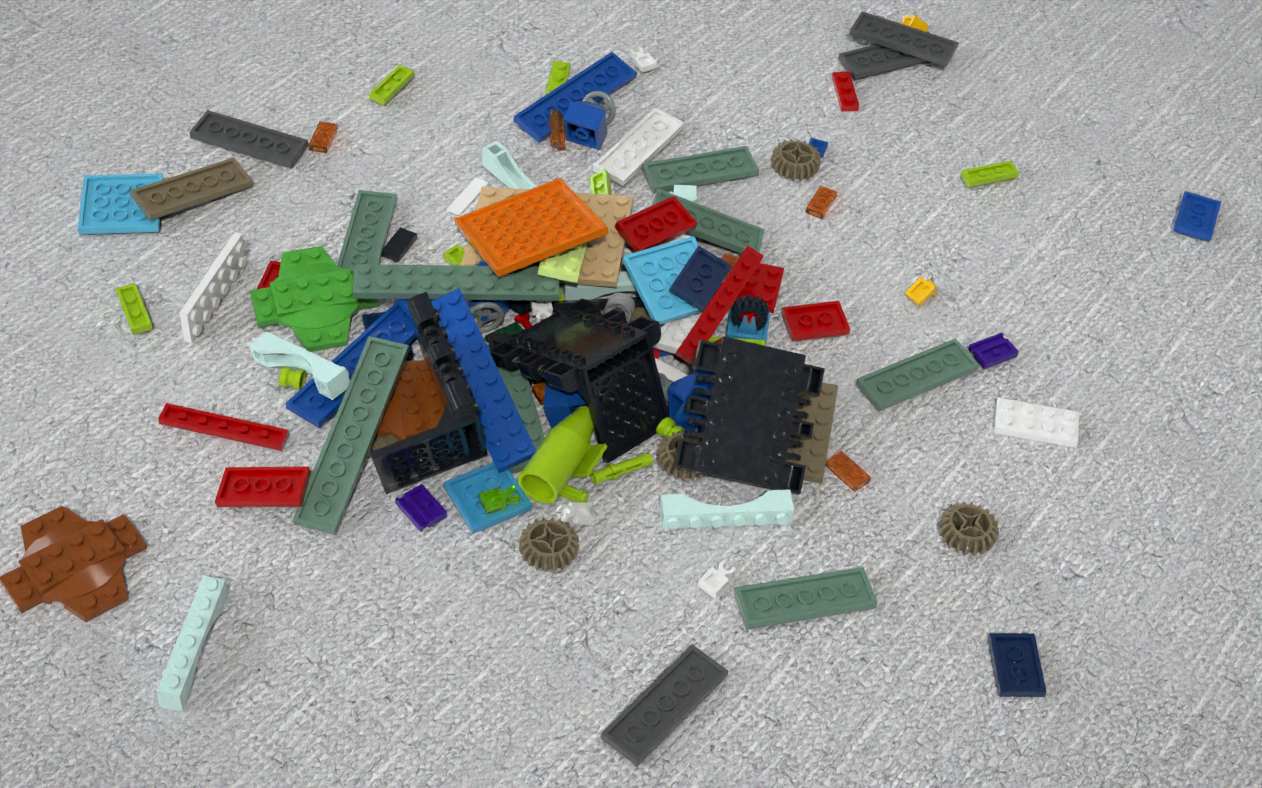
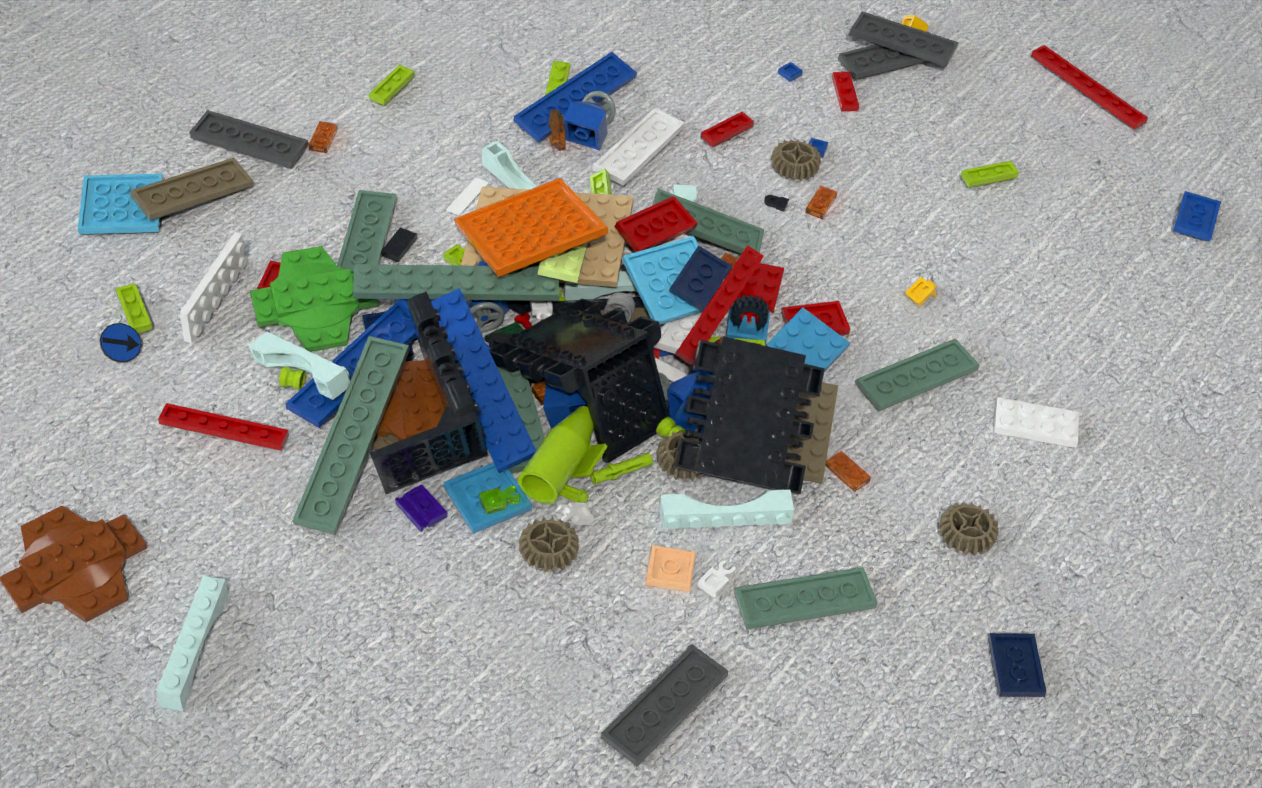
red plate [215,466,311,507] -> none
white plate [630,46,657,73] -> none
sand green plate [642,146,759,193] -> none
dark purple plate [968,332,1019,369] -> none
none -> blue piece [99,323,142,363]
none -> light nougat tile [646,545,696,592]
none -> red plate [701,112,754,147]
none -> black piece [764,195,789,212]
none -> dark azure plate [766,308,850,372]
none -> blue tile [778,62,803,82]
none -> red plate [1031,45,1148,130]

